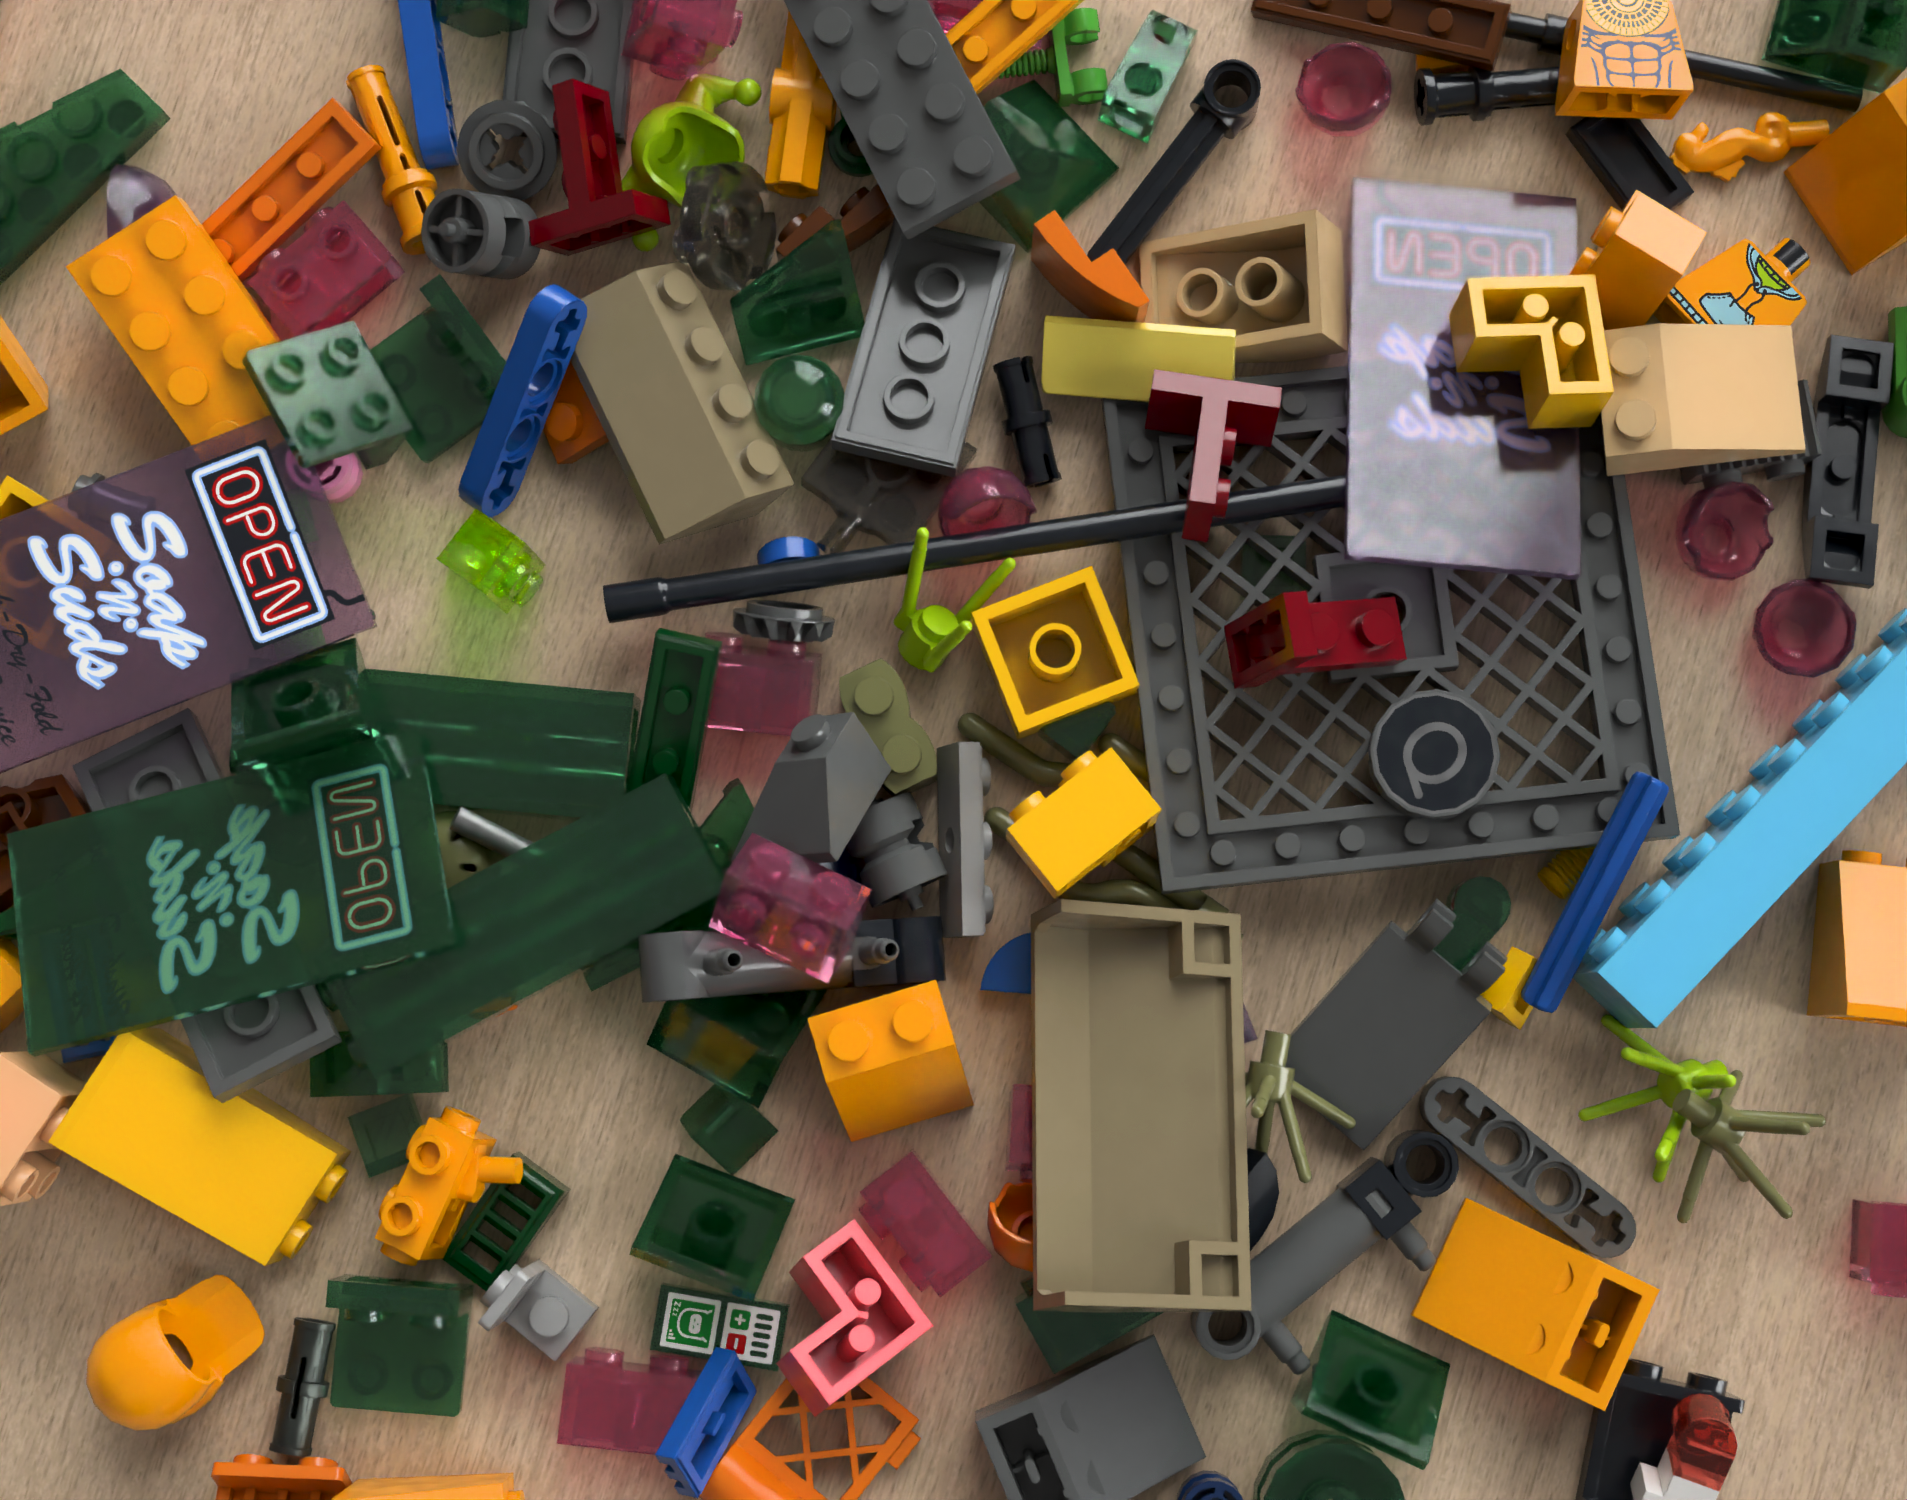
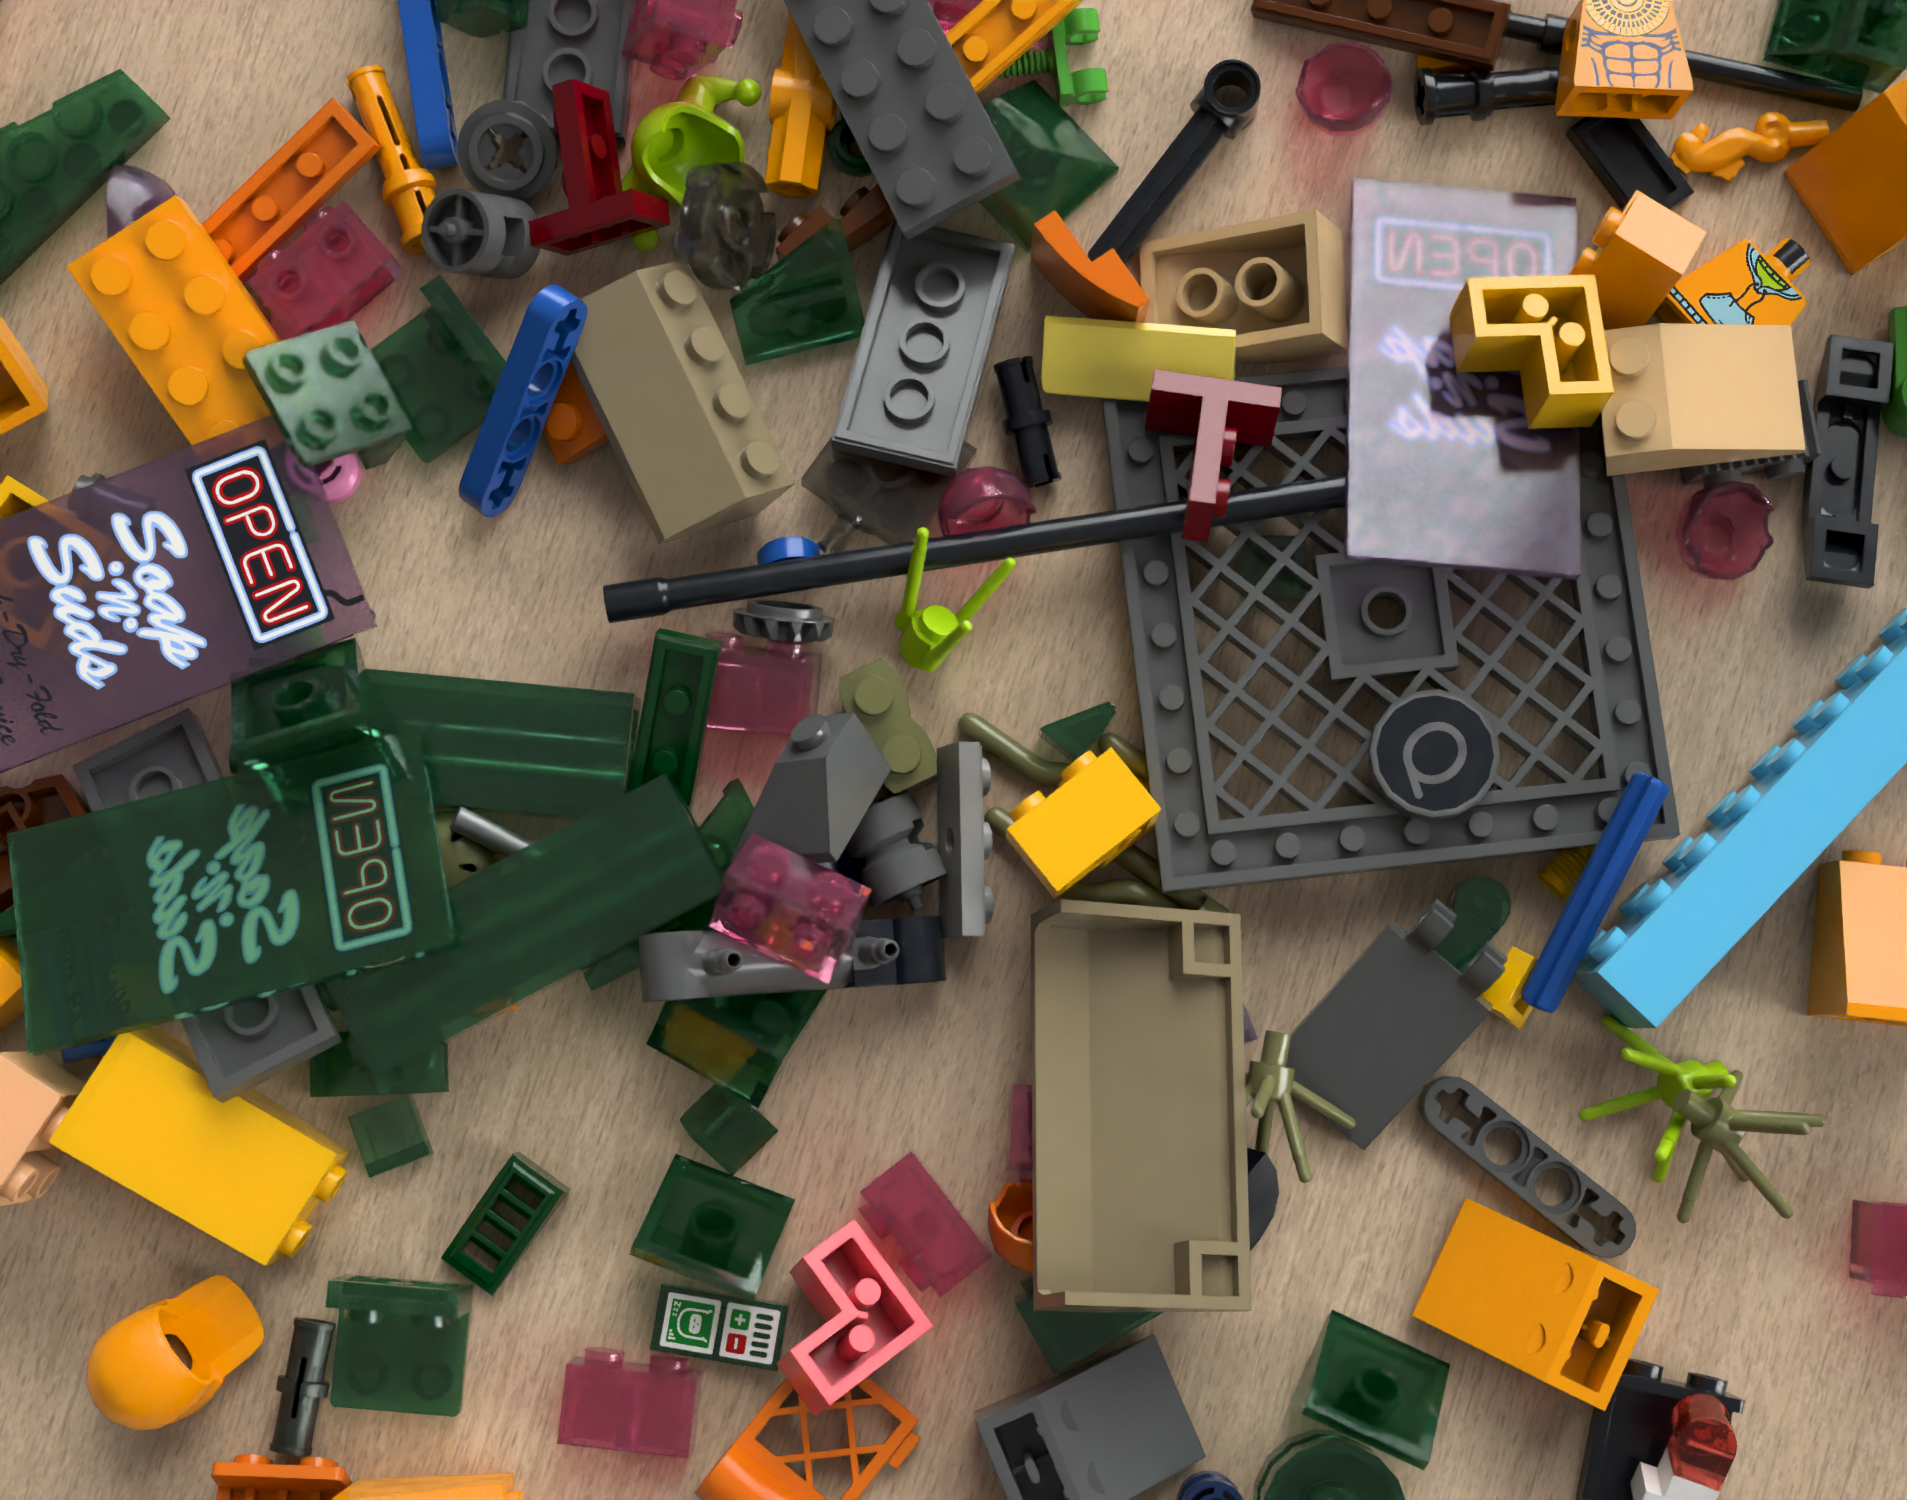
light orange brick [375,1106,523,1266] -> none
clear neon green slope [436,509,546,614] -> none
light grey bracket [478,1259,599,1361] -> none
blue tile [655,1347,757,1498] -> none
clear green helmet [754,355,844,452] -> none
light orange slope [807,980,974,1142] -> none
yellow brick [971,566,1140,740] -> none
blue tile [980,932,1031,994] -> none
clear green leg [1098,9,1198,144] -> none
dark grey piece [1190,1129,1459,1375] -> none
dark red bracket [1224,591,1407,689] -> none
clear pink hair [1752,579,1857,678] -> none

